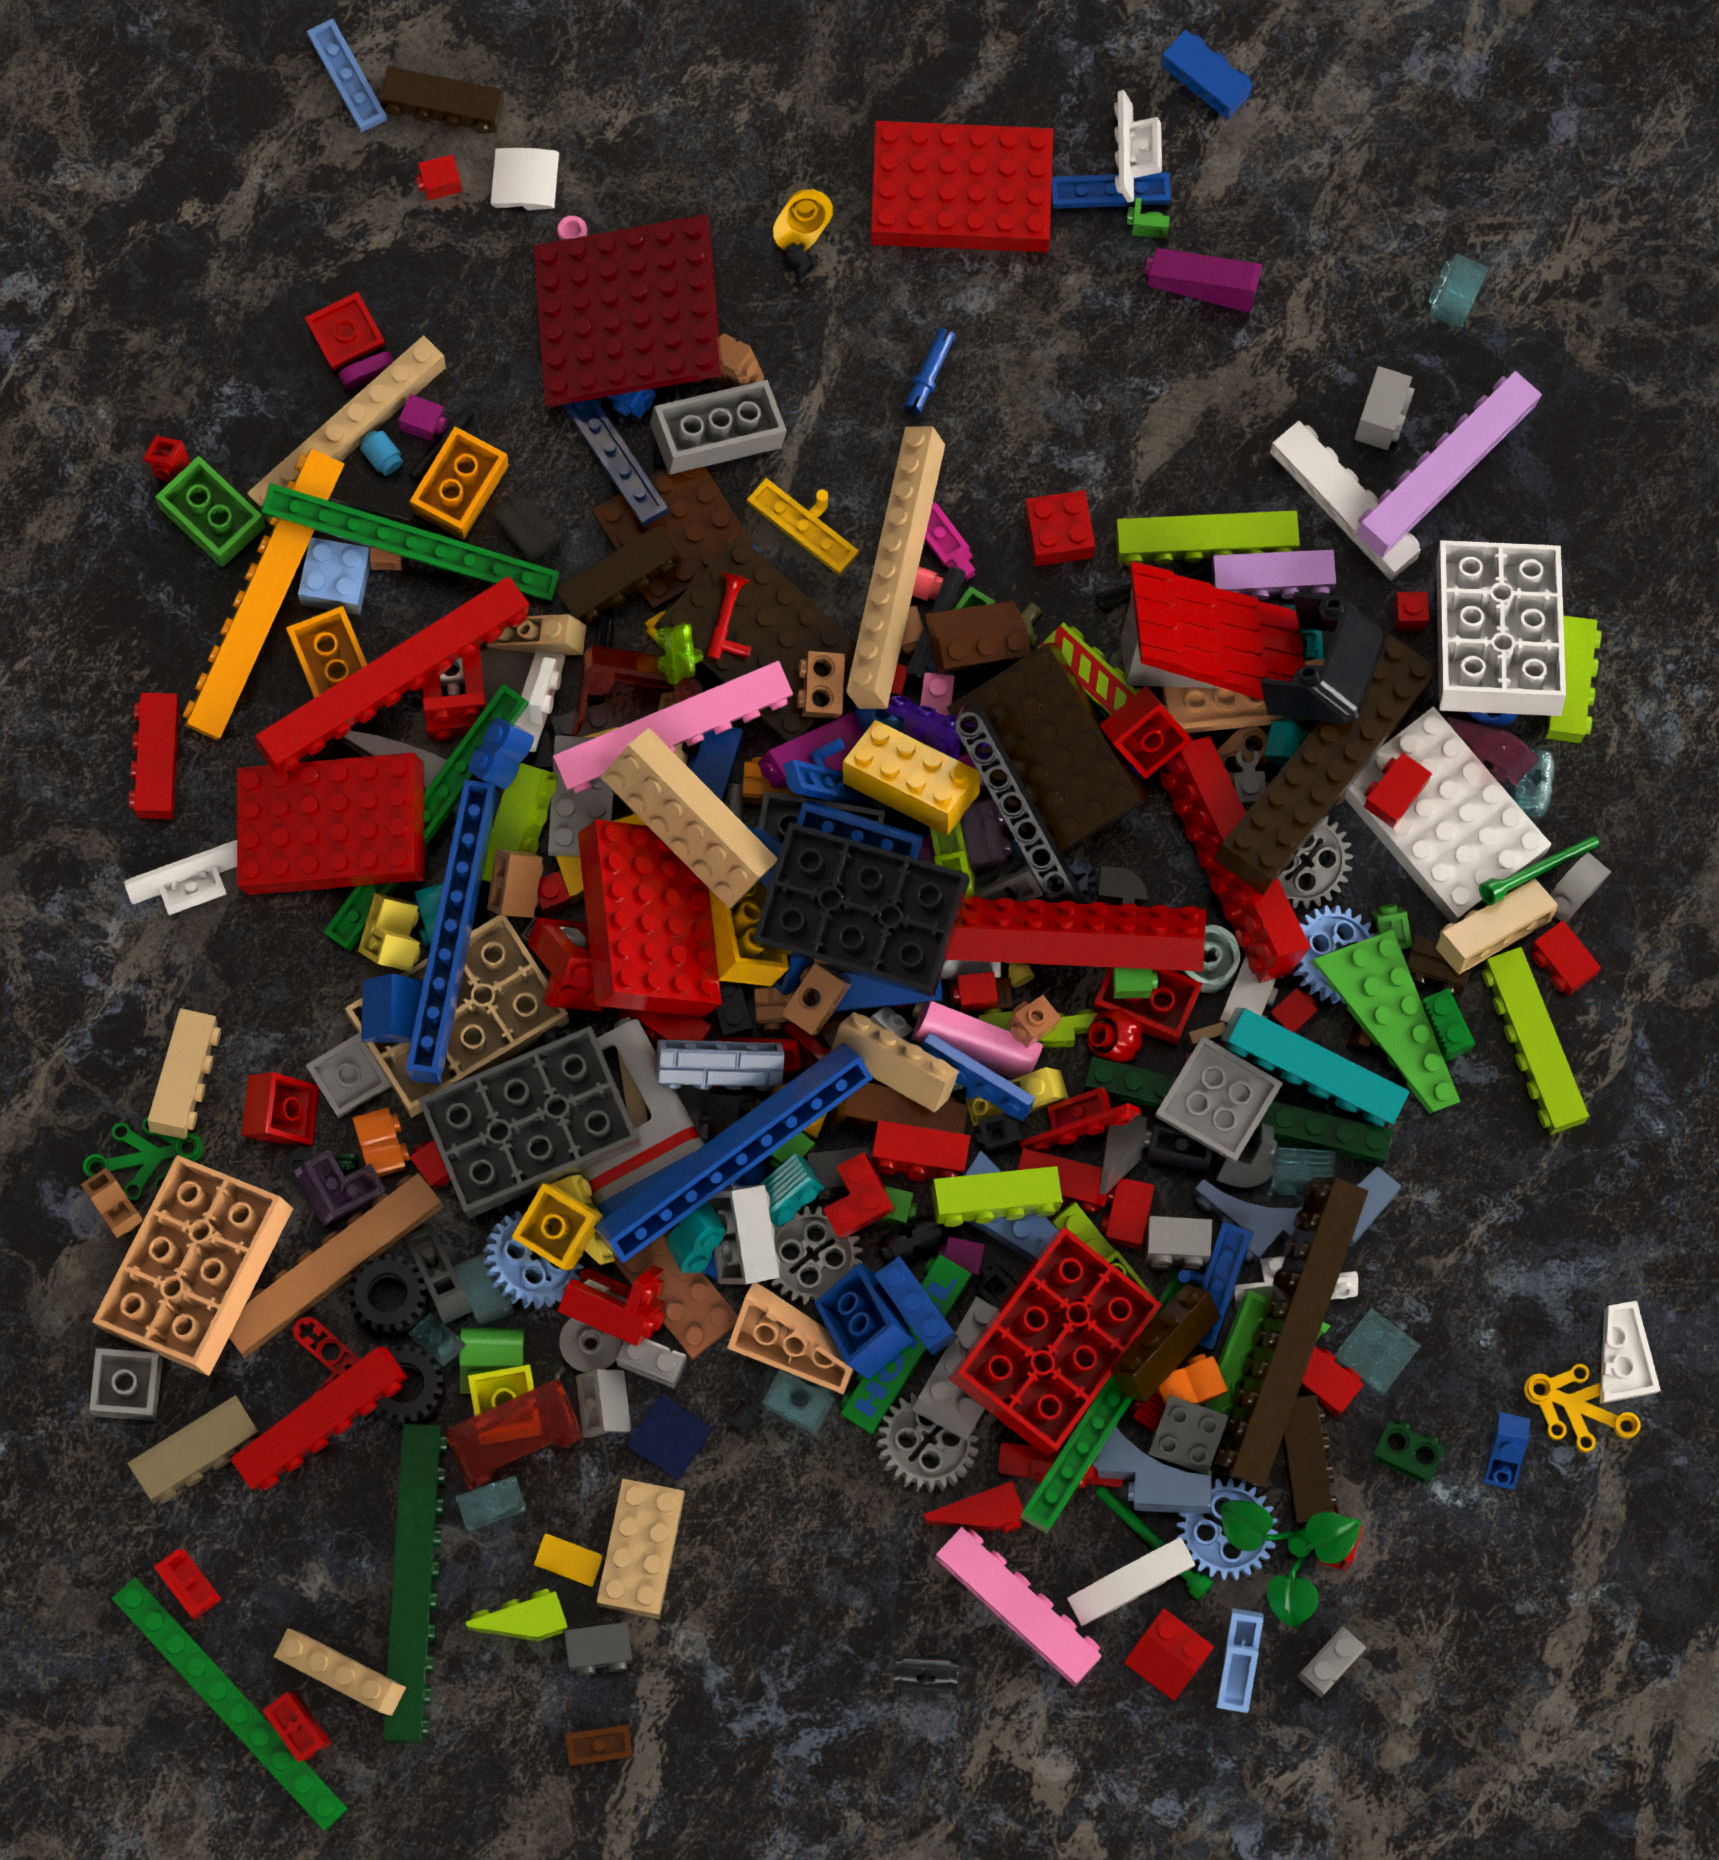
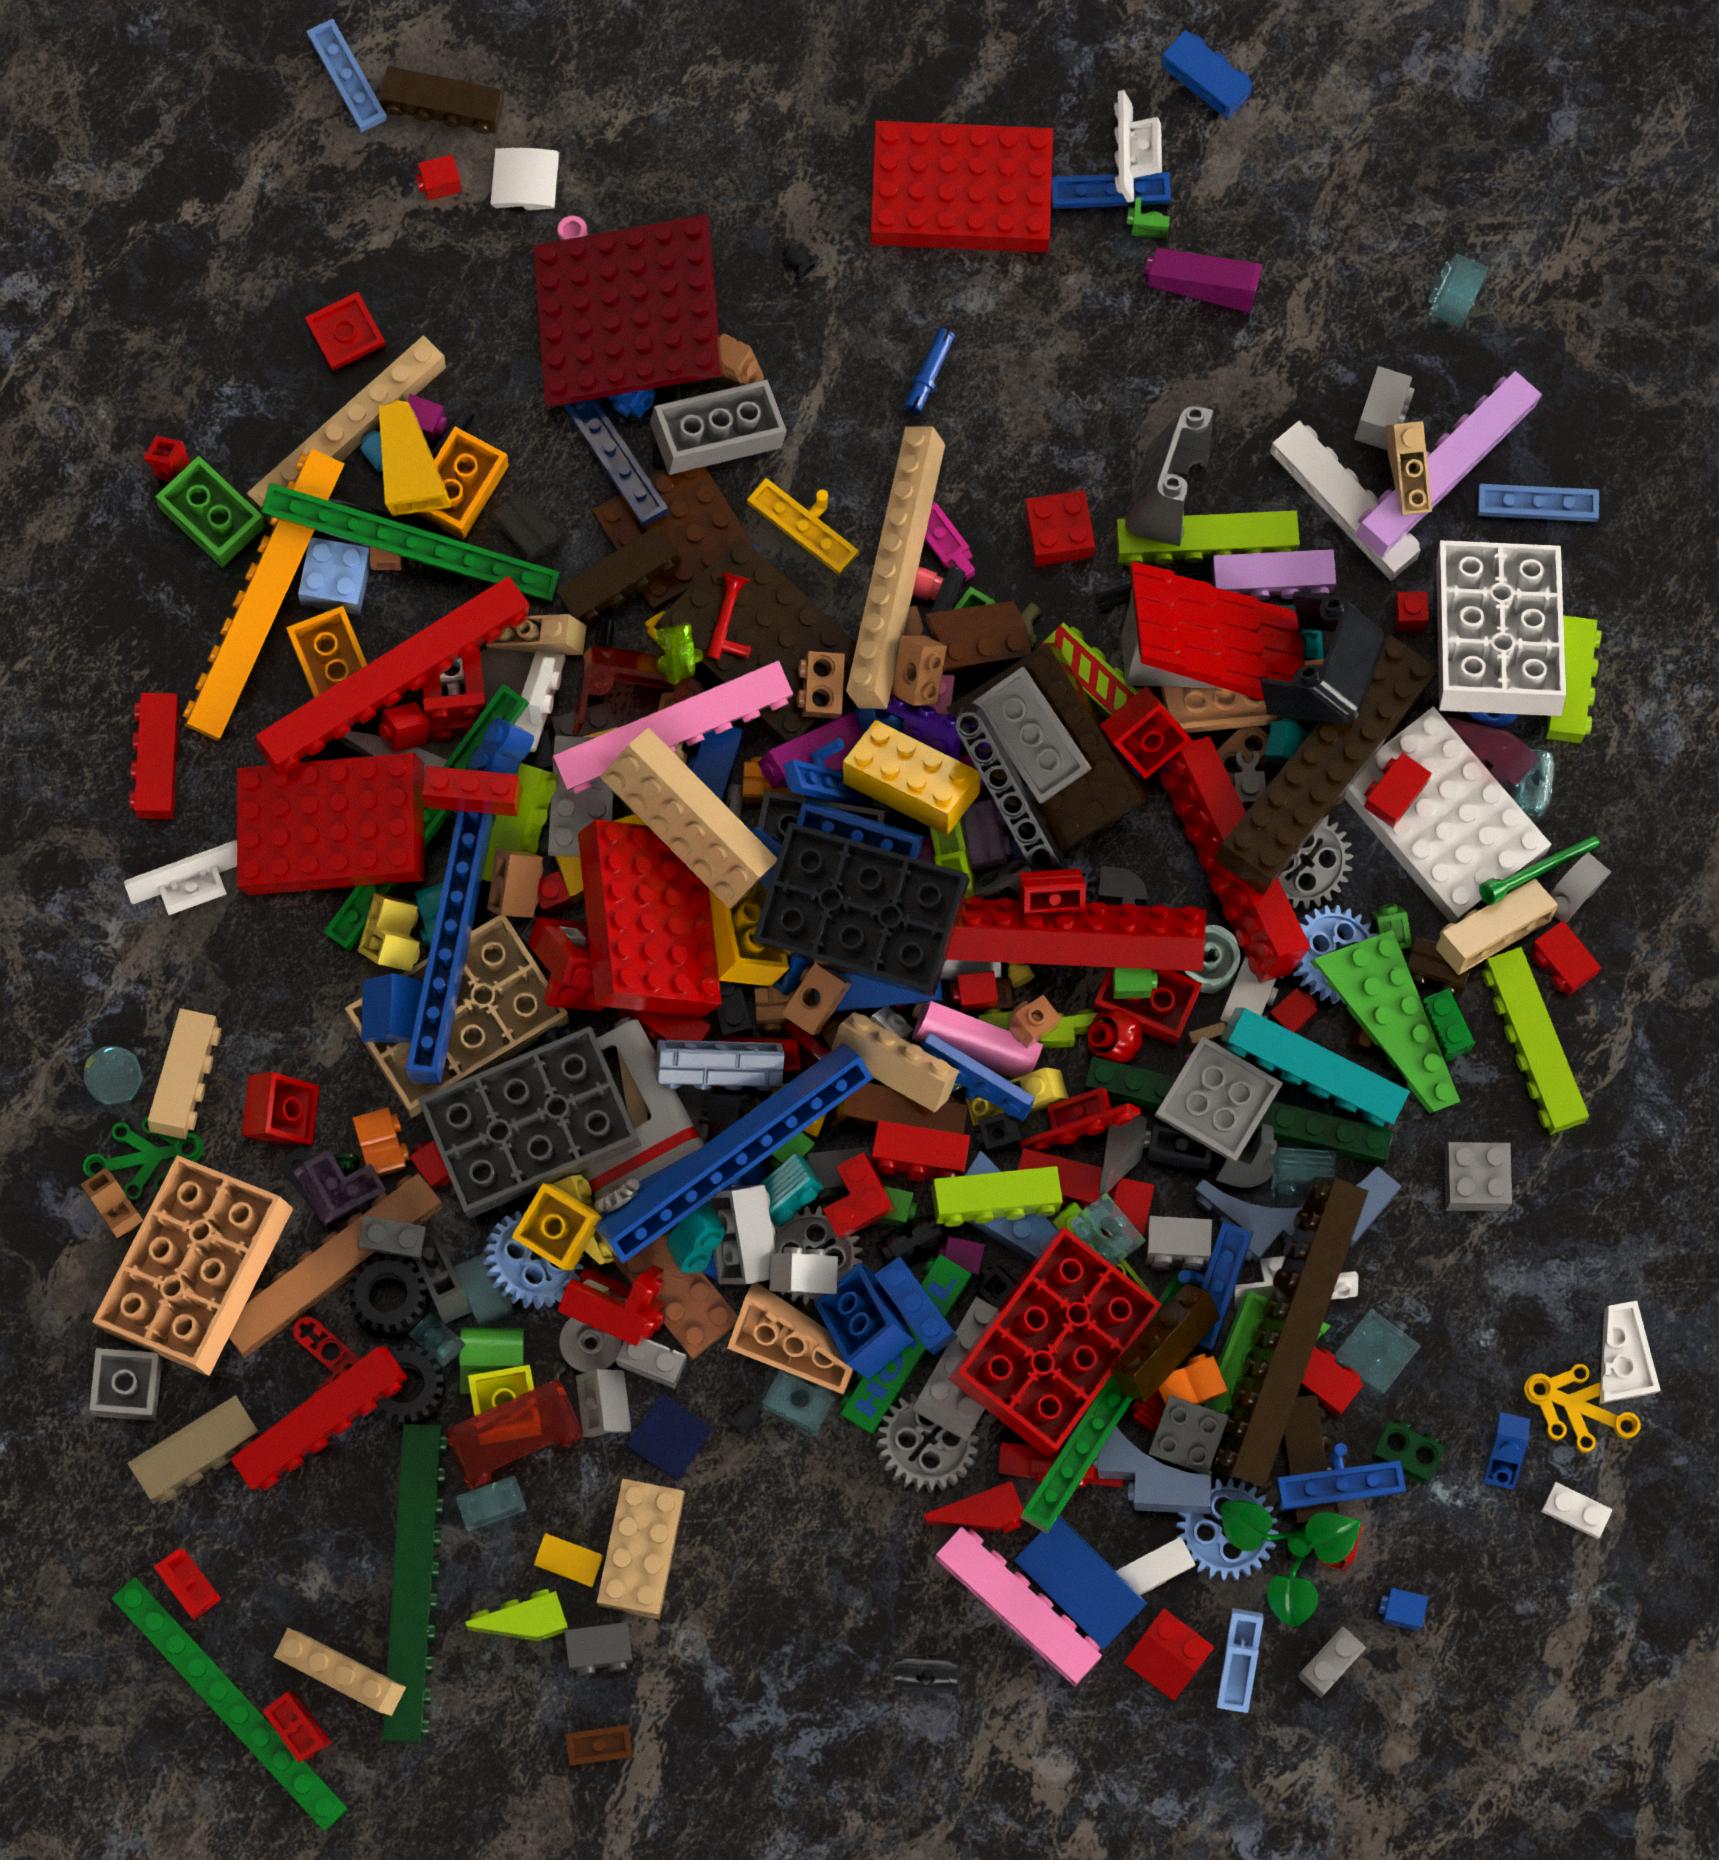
light grey plate [306,1033,391,1119] -> none
magenta beam [339,352,394,390] -> none
yellow piece [773,188,833,250] -> none
green piece [1095,1485,1214,1601] -> none
none -> clear light blue hat [83,1047,144,1105]
none -> dark grey brick [357,1215,426,1260]
none -> yellow slope [379,400,451,516]
none -> red brick [379,702,430,752]
none -> red brick [422,766,522,817]
none -> light grey gear [594,1179,641,1213]
none -> light grey brick [769,1247,838,1294]
none -> medium nougat brick [891,635,947,706]
none -> light grey plate [973,667,1092,804]
none -> blue tile [1014,1515,1147,1649]
none -> red brick [1018,869,1086,915]
none -> clear light blue brick [1070,1193,1146,1267]
none -> dark grey windscreen [1125,406,1213,546]
none -> blue plate [1276,1443,1406,1511]
none -> blue brick [1378,1588,1428,1631]
none -> tan slope [1385,421,1432,515]
none -> light grey brick [1444,1142,1512,1211]
none -> medium blue plate [1477,484,1599,522]
none -> white plate [1541,1482,1613,1539]

